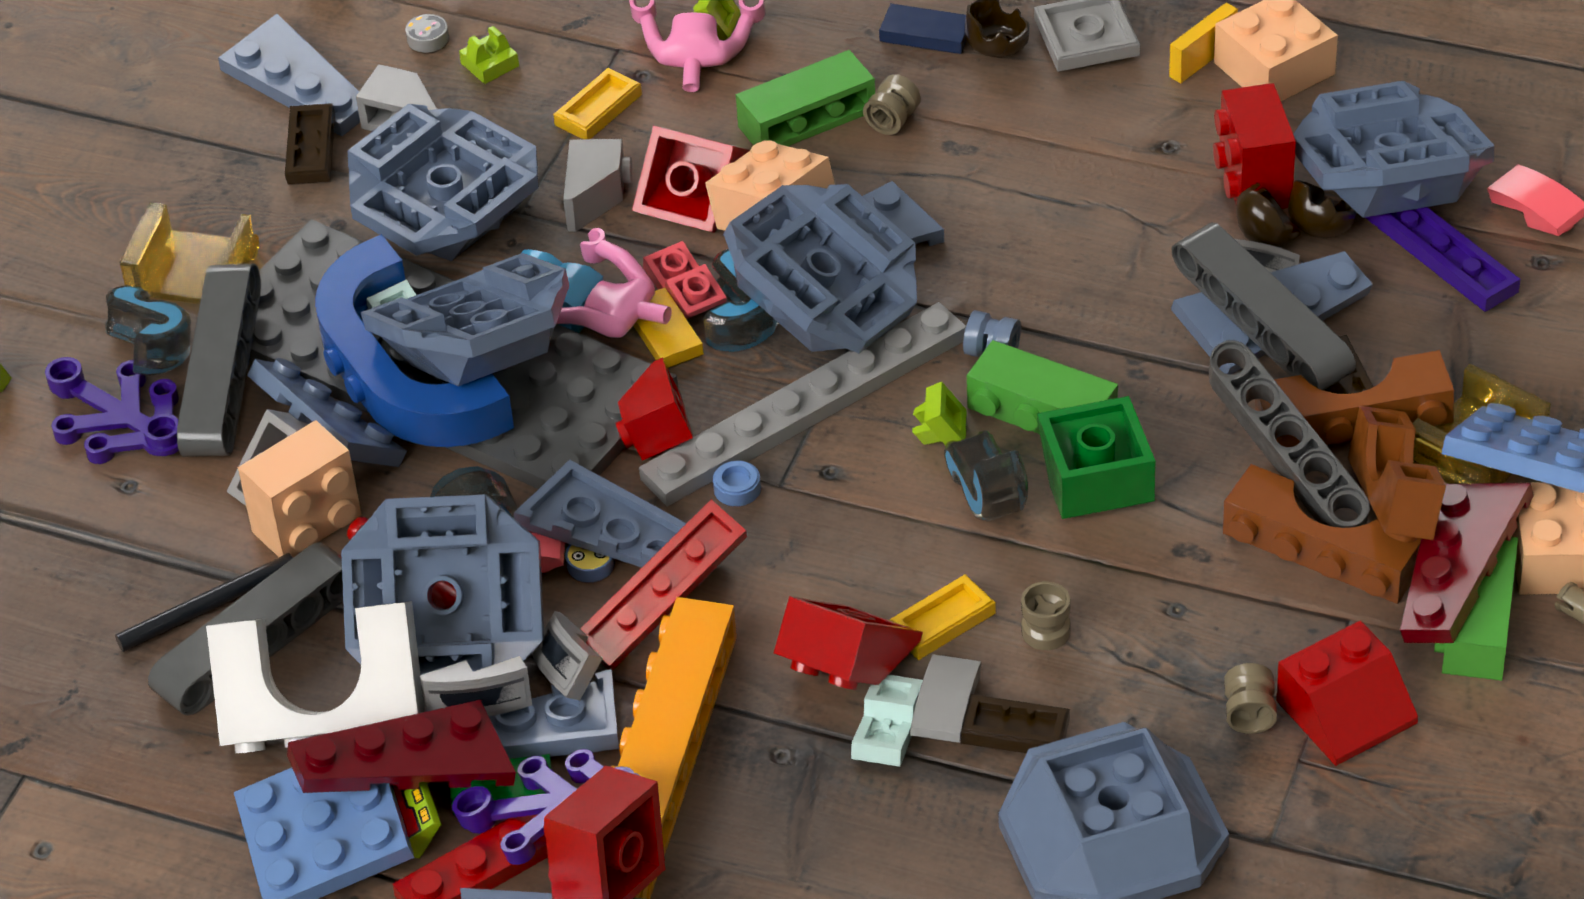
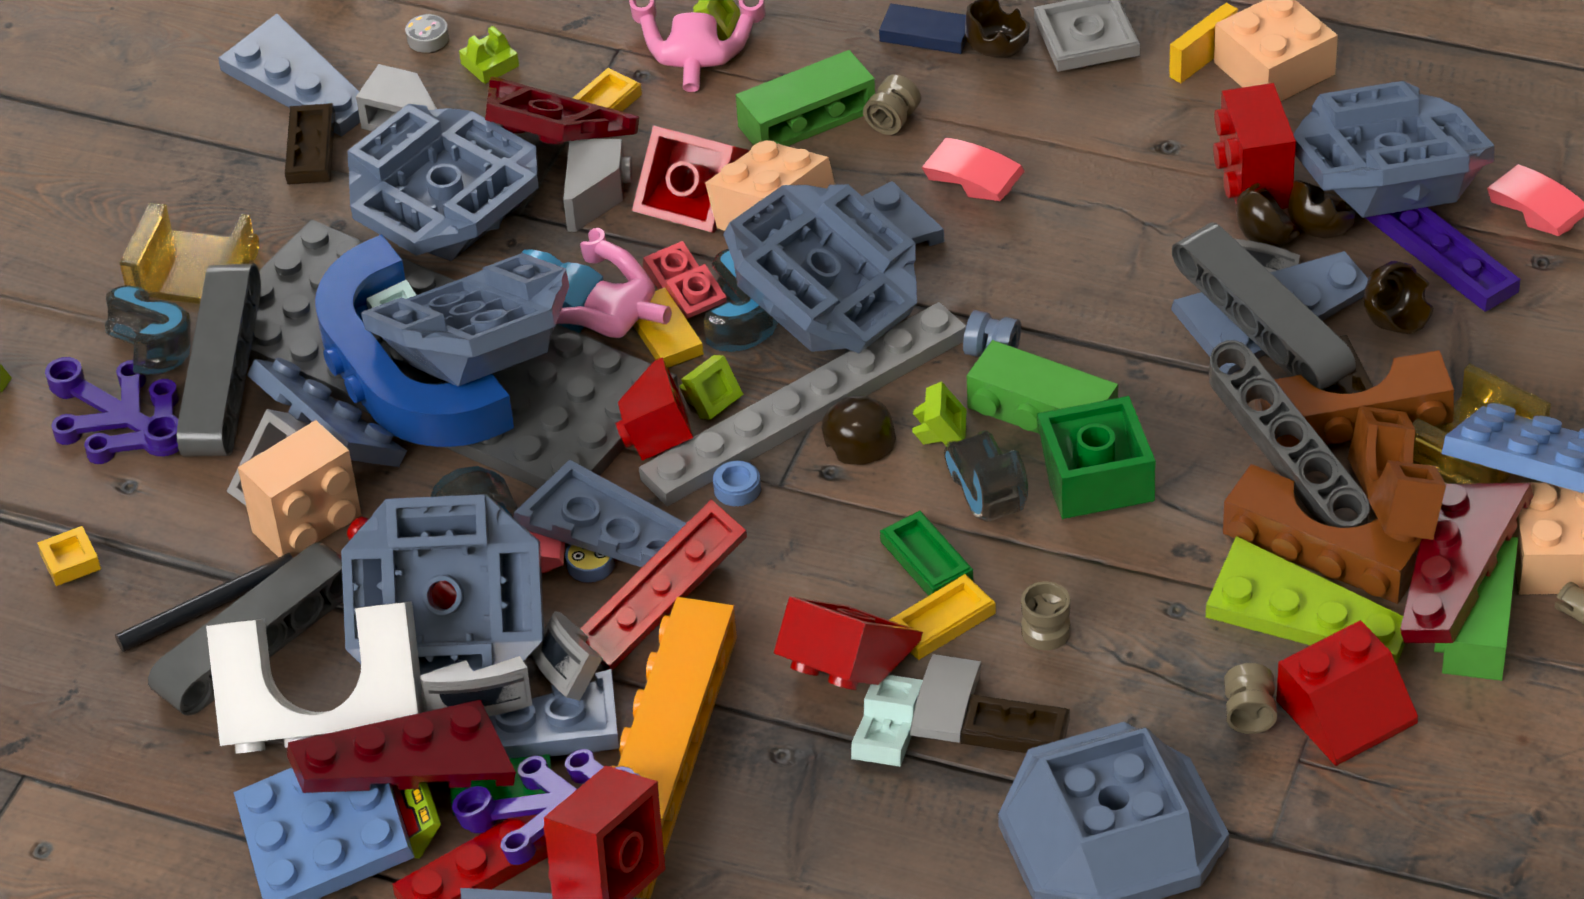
none -> yellow plate [37,526,101,586]
none -> dark red wing [485,76,639,144]
none -> lime tile [679,355,744,419]
none -> dark brown hair [821,395,896,465]
none -> green tile [880,511,973,596]
none -> coral slope [922,138,1024,201]
none -> lime wing [1205,536,1405,665]
none -> dark brown hair [1364,261,1434,334]

